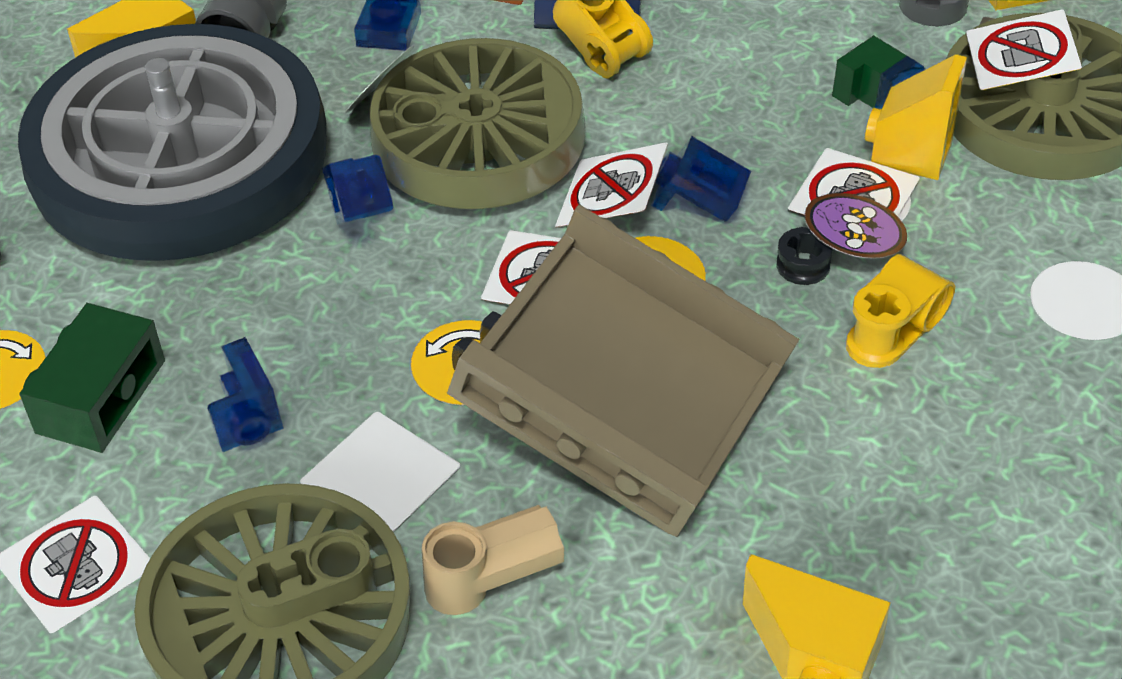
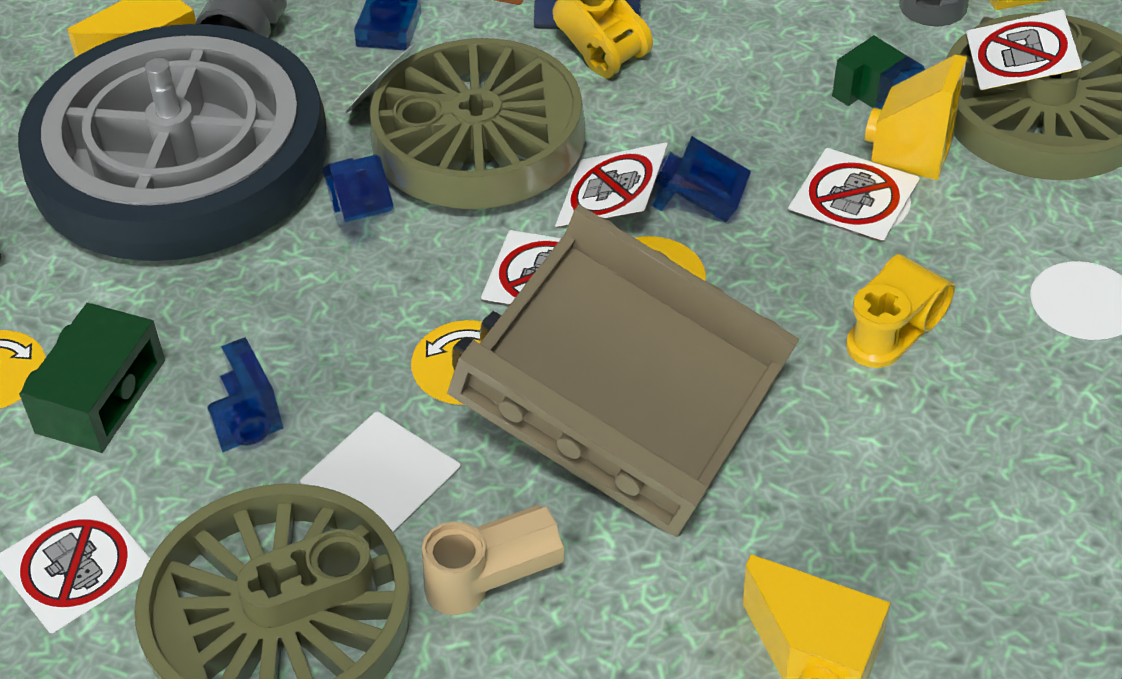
black bush [776,227,832,285] -> none
sticker [805,193,907,258] -> none

